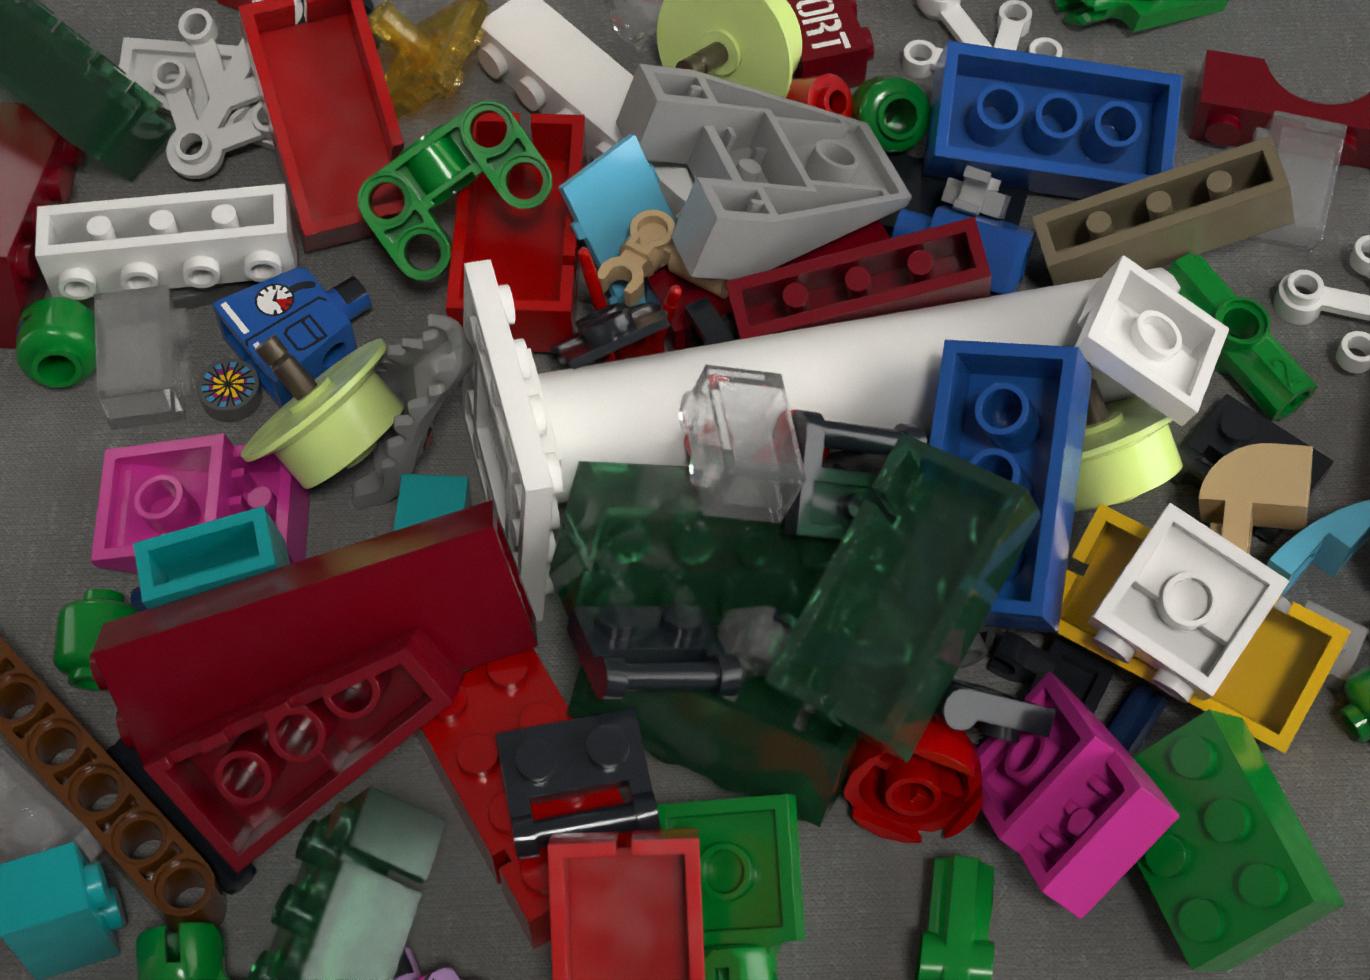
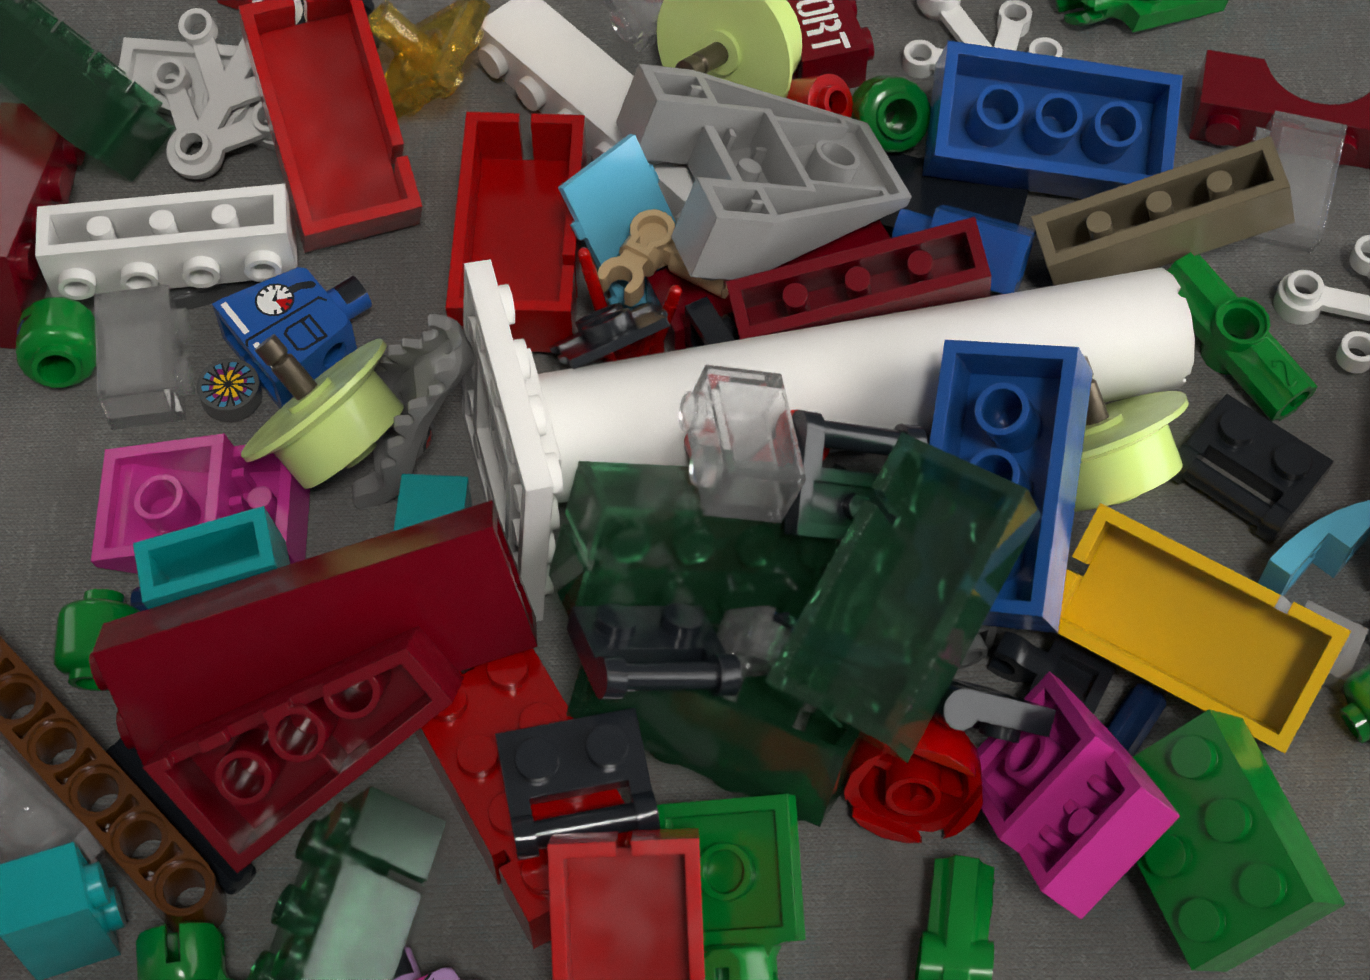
green beam [358,101,553,280] -> none
light grey plate [941,165,1012,219] -> none
white plate [1075,255,1229,426] -> none
white plate [1087,503,1289,703] -> none
tan brick [1198,443,1313,555] -> none

